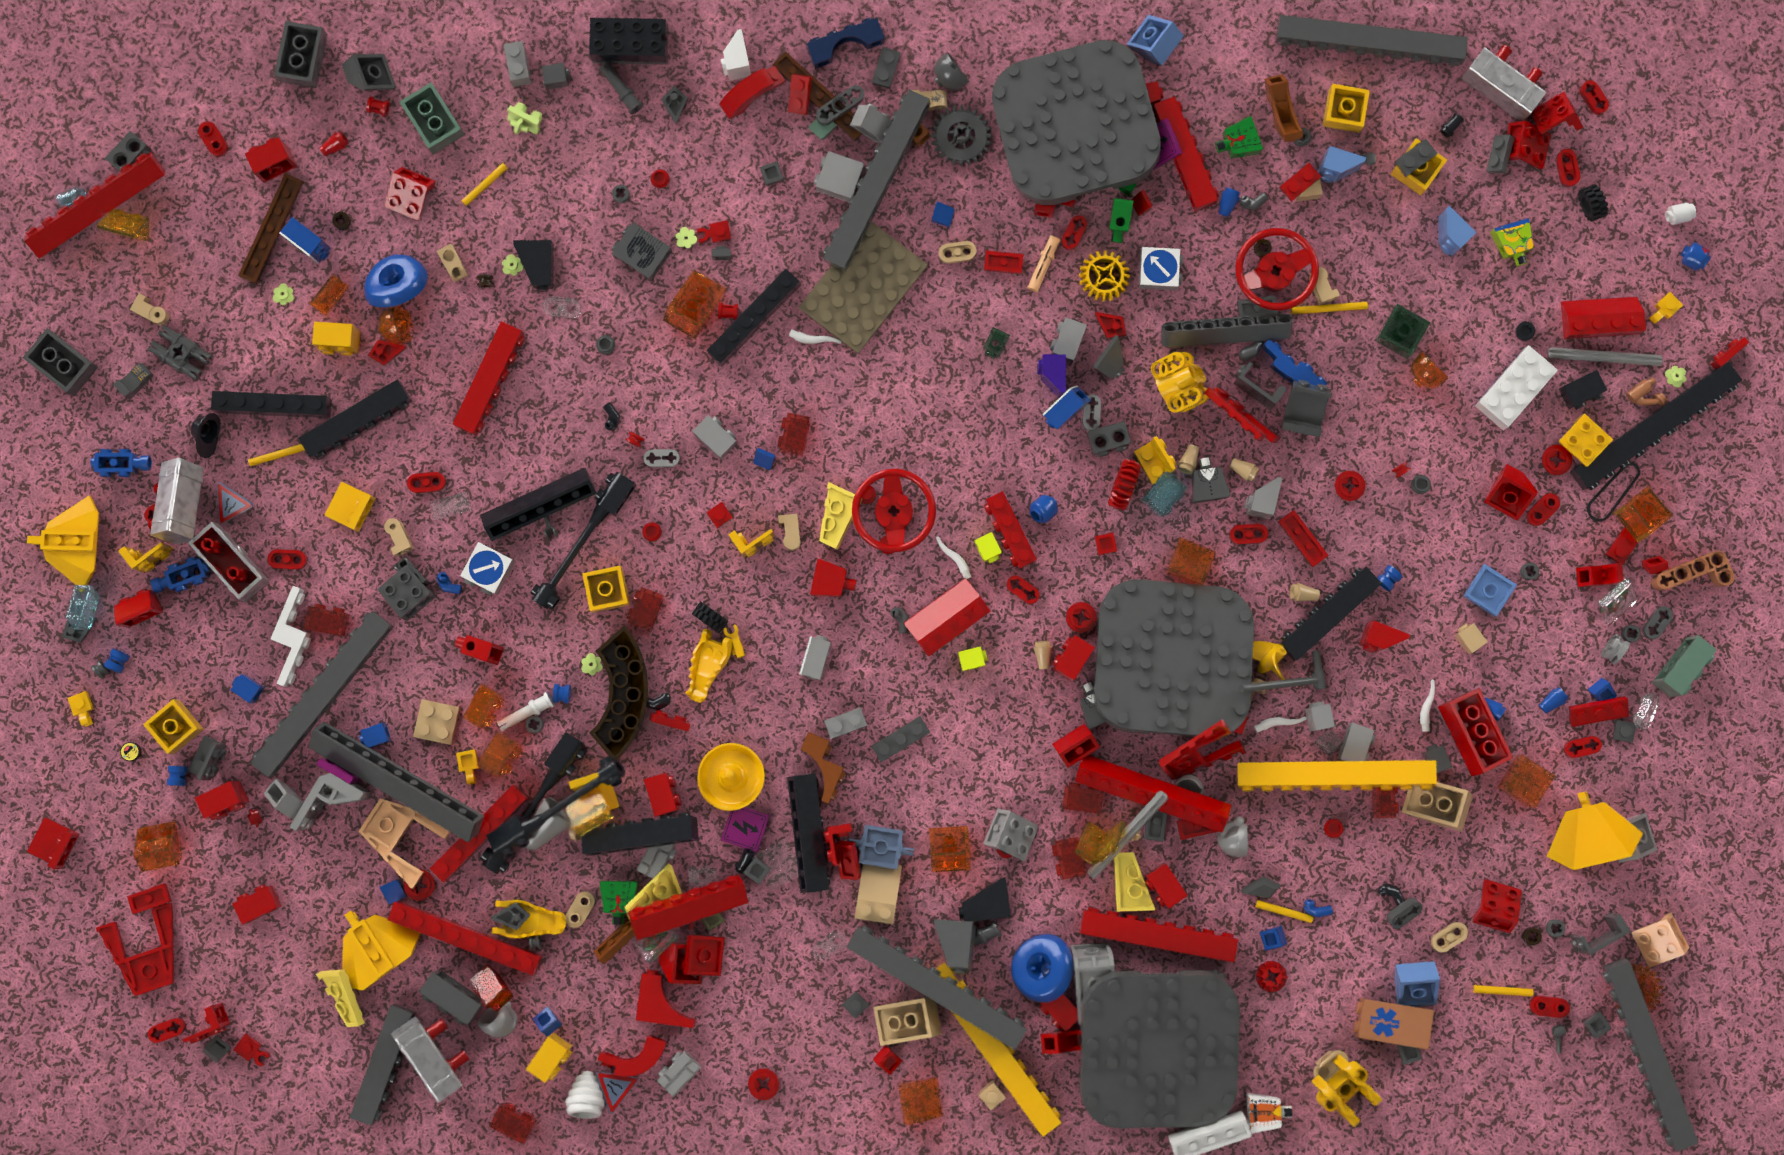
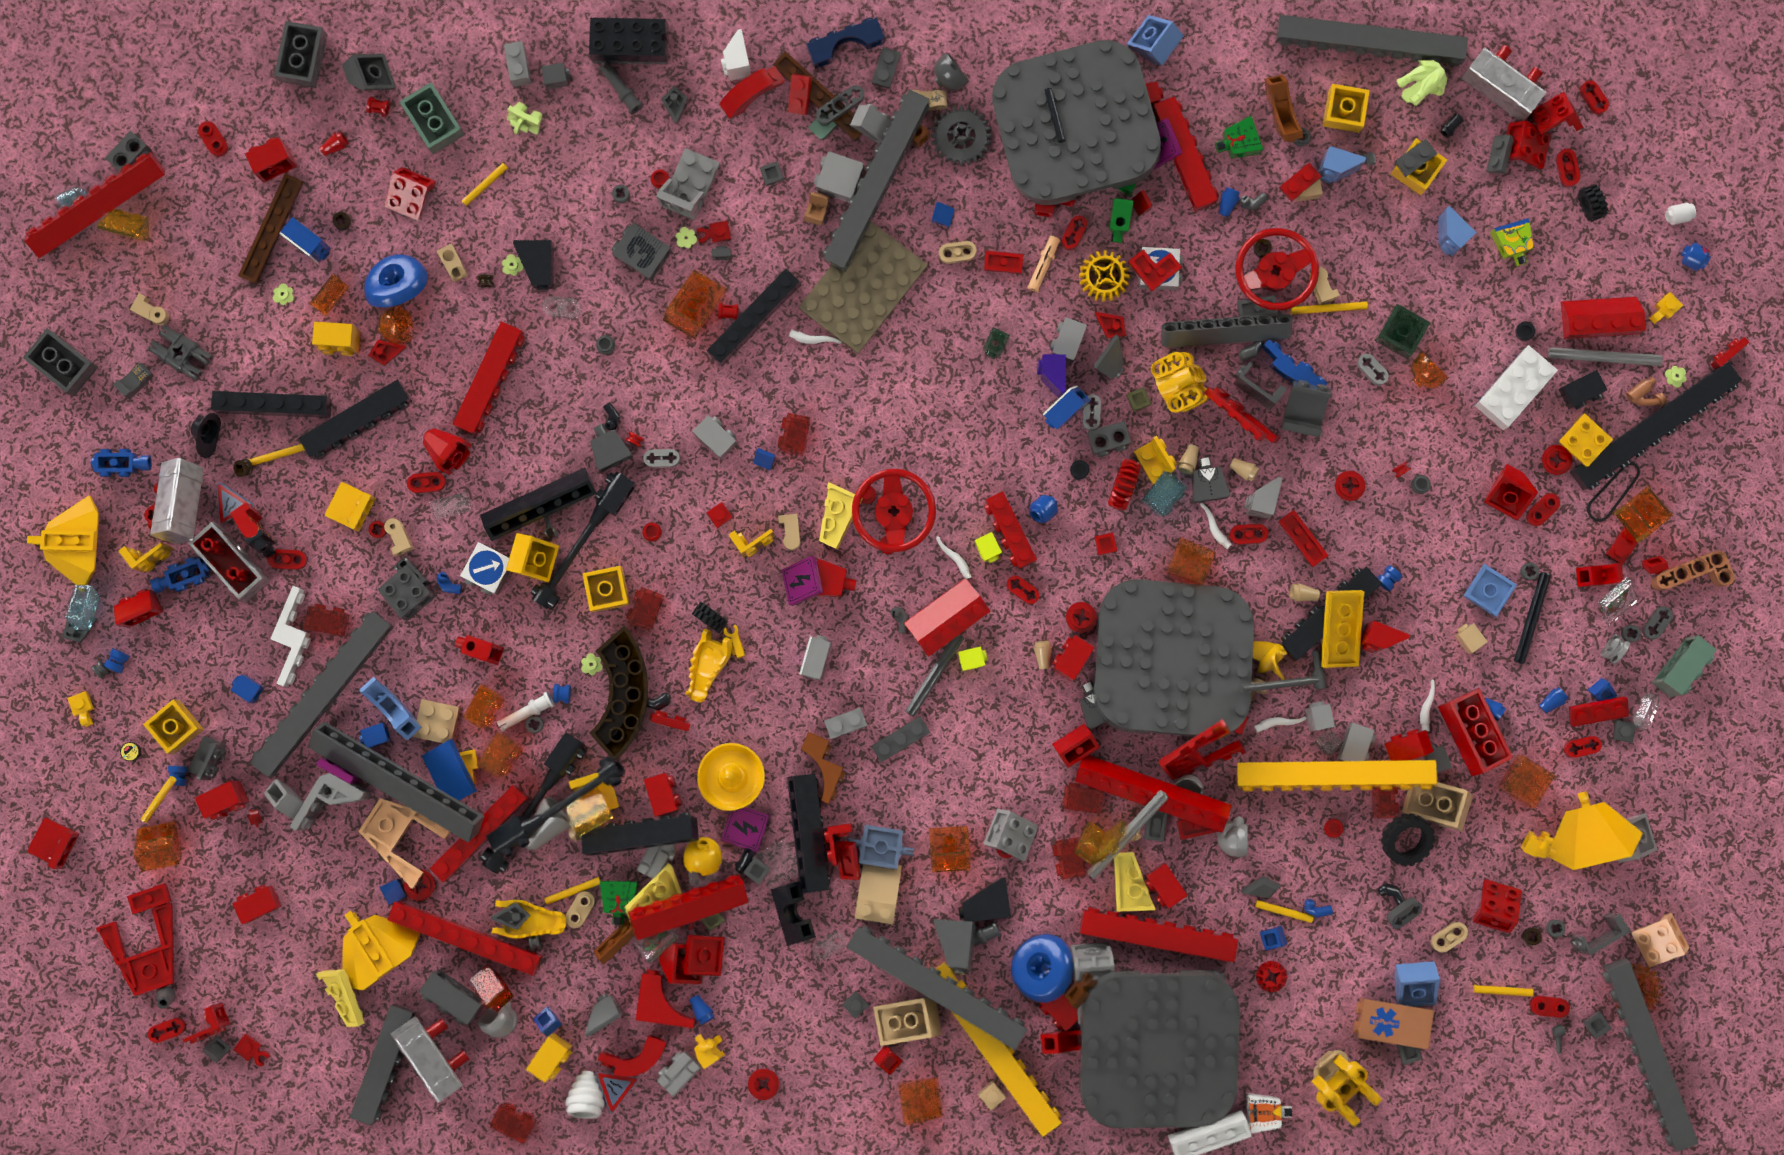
none -> yellow bar [141,776,177,823]
none -> dark grey cone [156,987,176,1009]
none -> hips [230,502,276,558]
none -> dark brown bush [233,459,253,477]
none -> medium blue arch [359,677,422,741]
none -> red bush [368,521,387,539]
none -> blue tile [422,739,477,801]
none -> red cone [423,428,472,475]
none -> yellow brick [506,533,559,583]
none -> yellow bar [544,877,601,905]
none -> dark grey slope [585,993,624,1037]
none -> dark grey torso [590,424,633,472]
none -> light grey bracket [656,148,720,220]
none -> yellow cylinder [683,837,722,876]
none -> blue cone [689,995,714,1025]
none -> yellow piece [694,1034,725,1069]
none -> black arch [770,881,816,946]
none -> magenta tile [782,556,823,606]
none -> medium nougat bracket [803,192,829,226]
none -> dark grey axle [905,634,964,717]
none -> black bar [1044,88,1066,143]
none -> reddish brown plate [1064,972,1097,1010]
none -> black tile [1070,460,1089,480]
none -> olive tile [1126,387,1151,412]
none -> red plate [1128,249,1182,292]
none -> white animal [1200,503,1232,549]
none -> yellow tile [1321,590,1365,668]
none -> light grey beam [1357,354,1389,386]
none -> black tyre [1381,813,1435,866]
none -> red brick [1384,728,1434,761]
none -> yellowish green piece [1396,60,1448,106]
none -> black axle [1514,572,1551,664]
none -> yellow piece [1521,830,1557,858]

